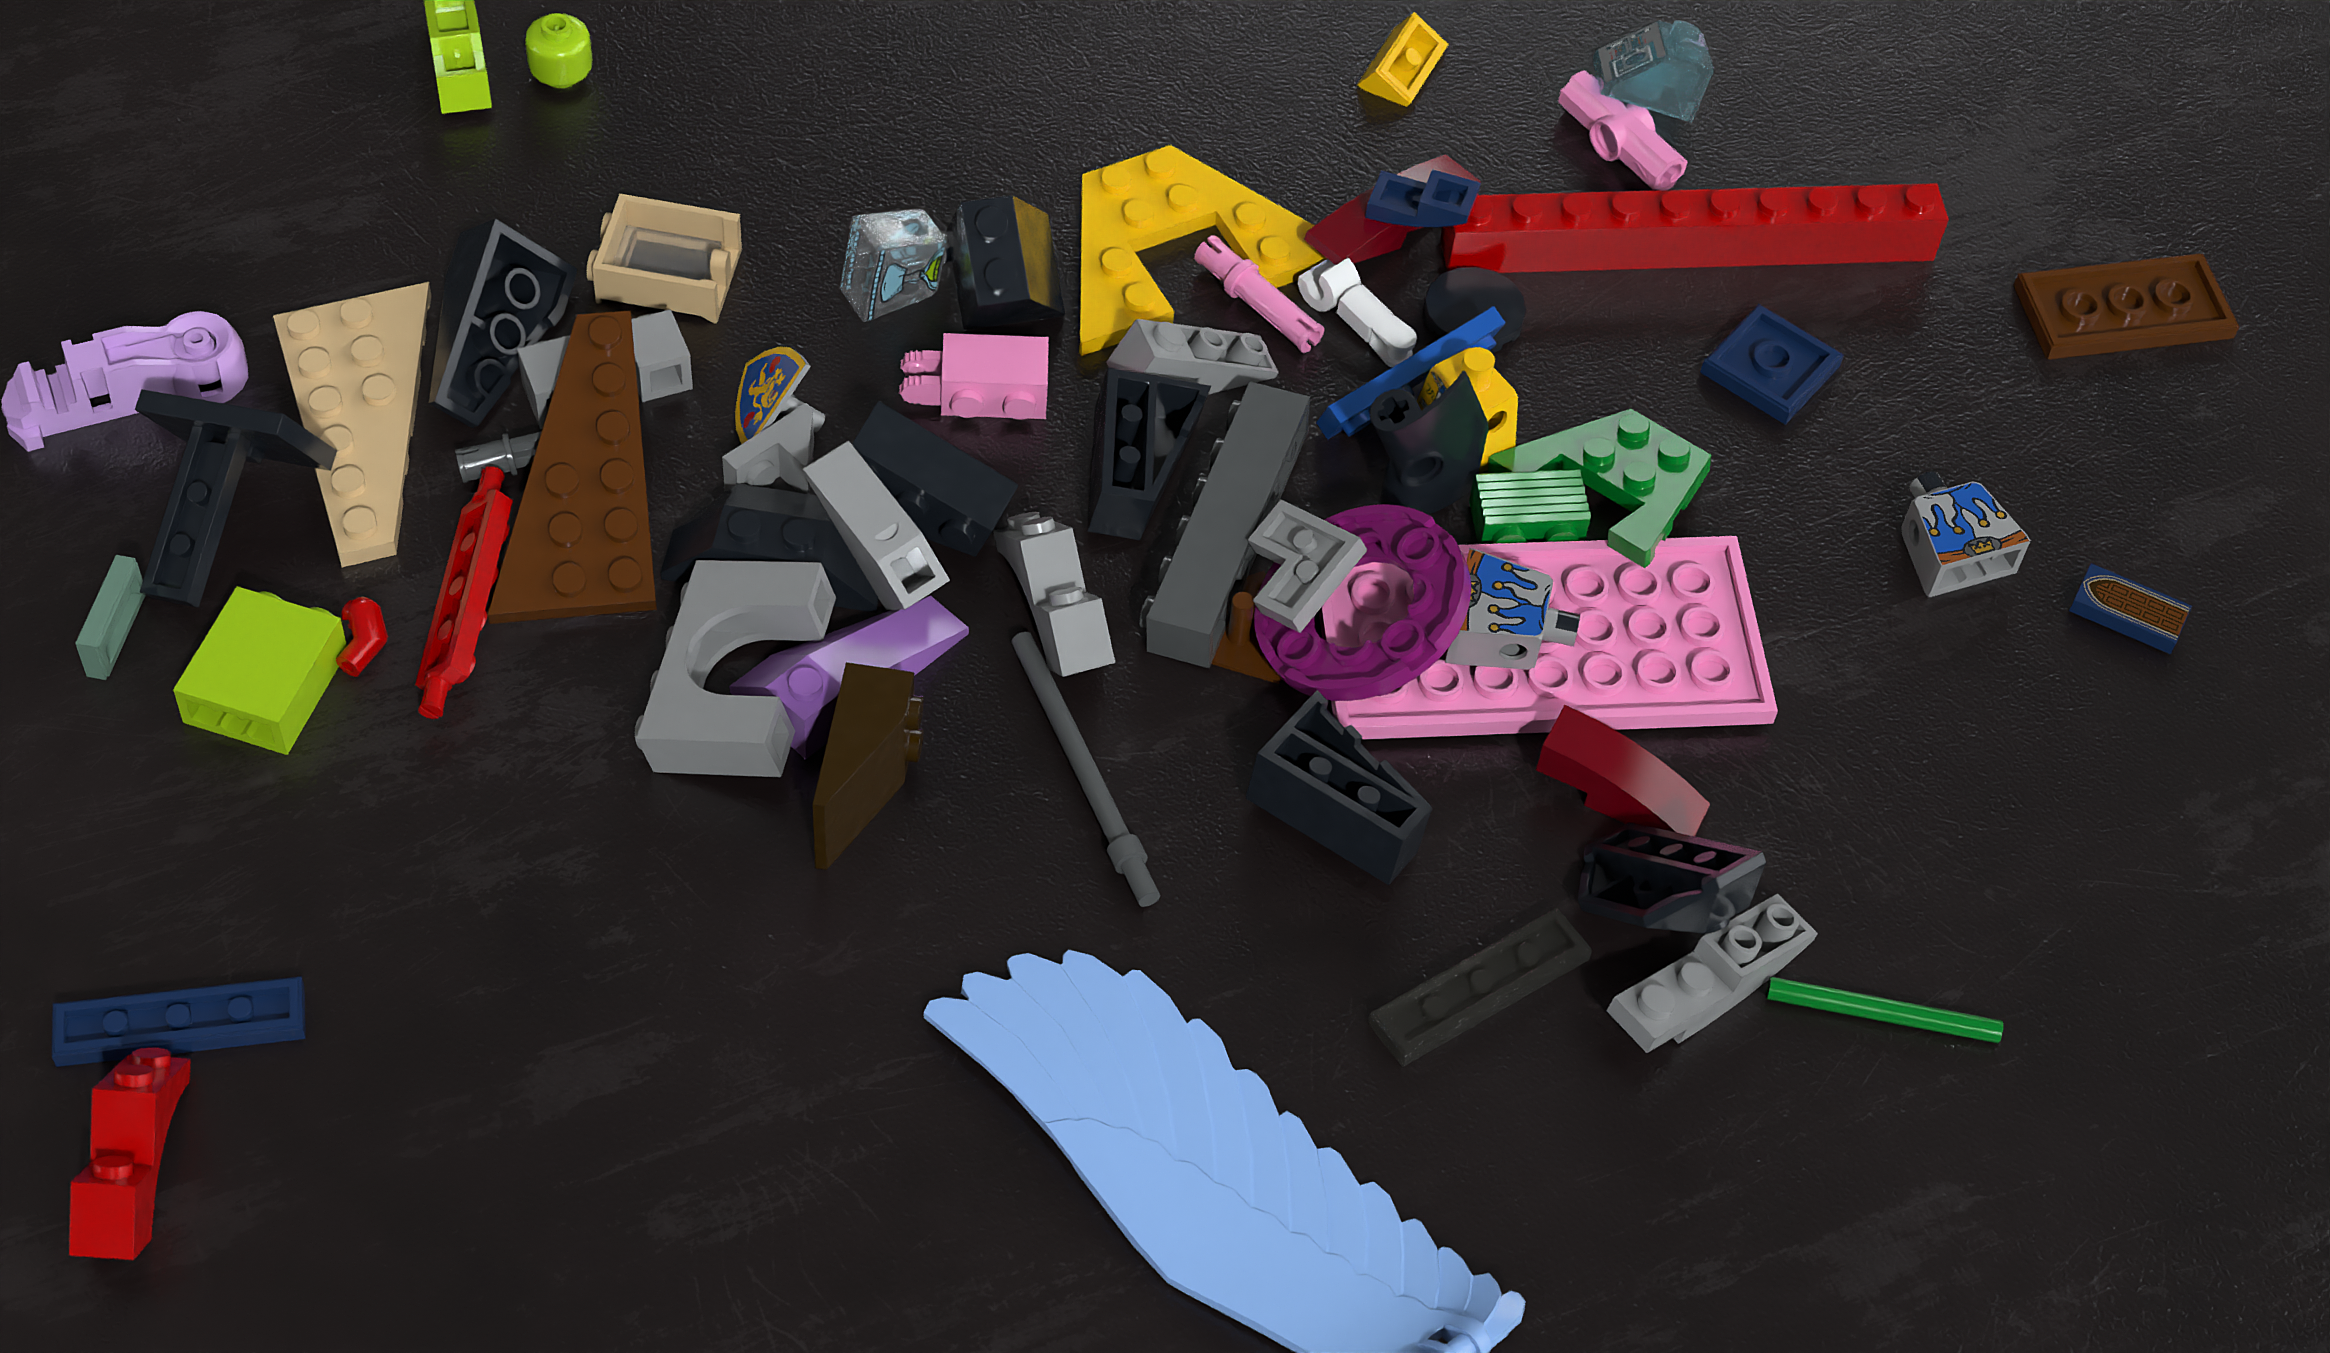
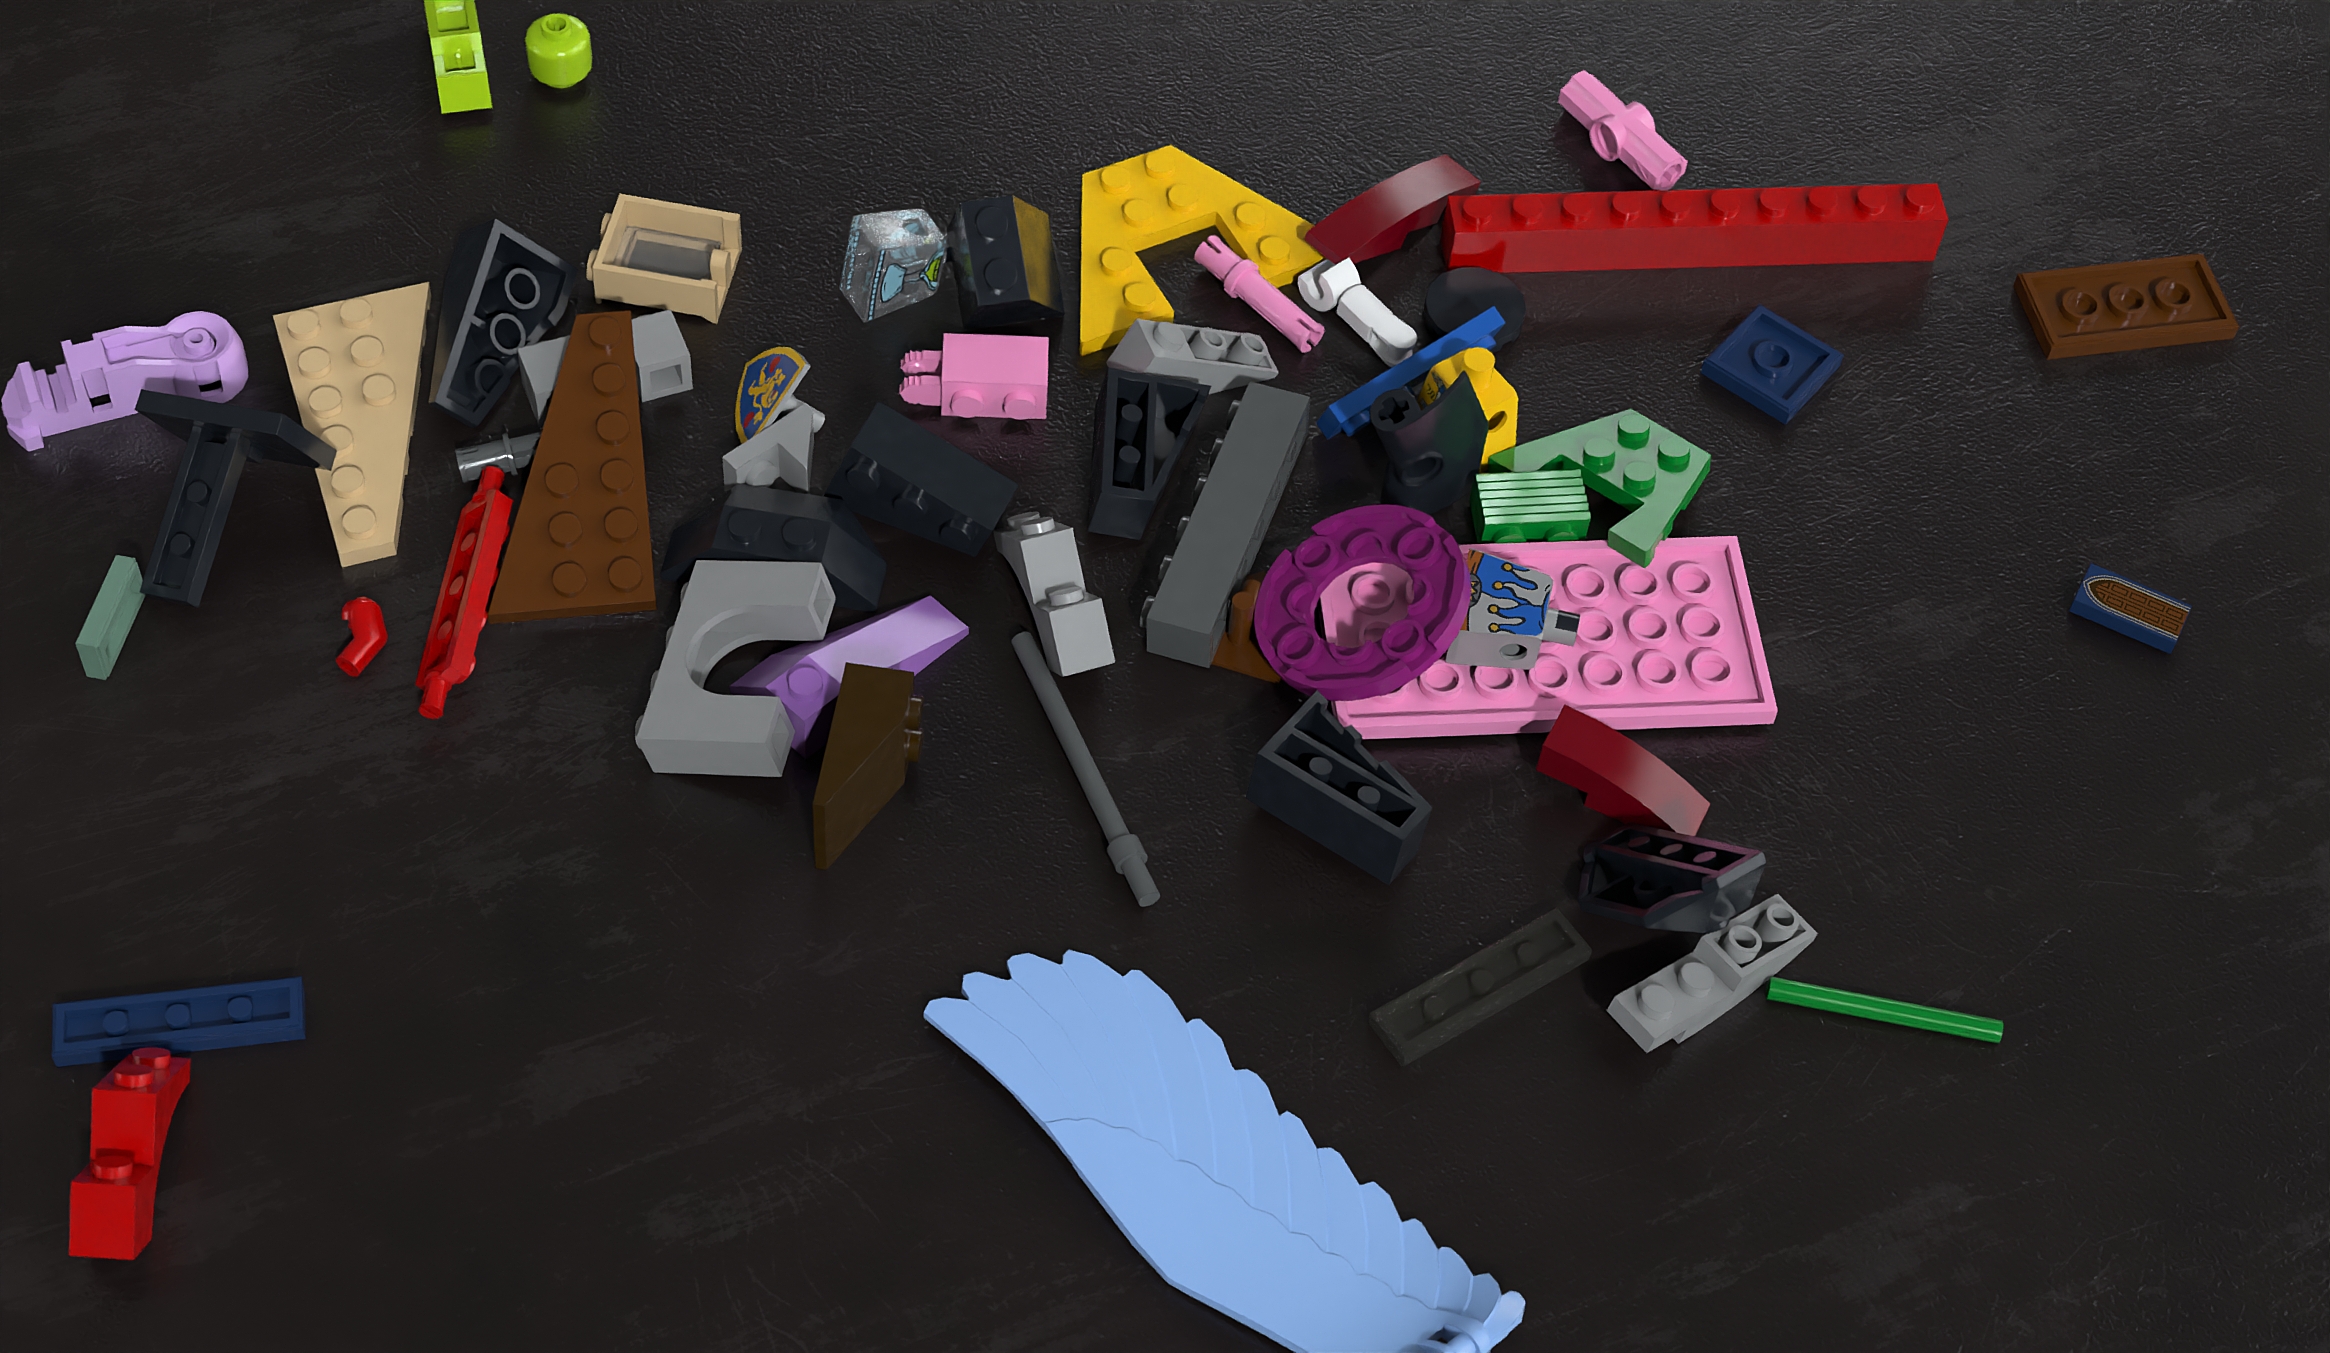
lime brick [173,586,347,755] -> none
light grey slope [801,441,950,610] -> none
light grey plate [1248,500,1367,633] -> none
yellow slope [1357,12,1448,107] -> none
dark blue slope [1365,169,1481,227] -> none
clear light blue slope [1593,20,1714,123] -> none
torso [1901,471,2031,598] -> none

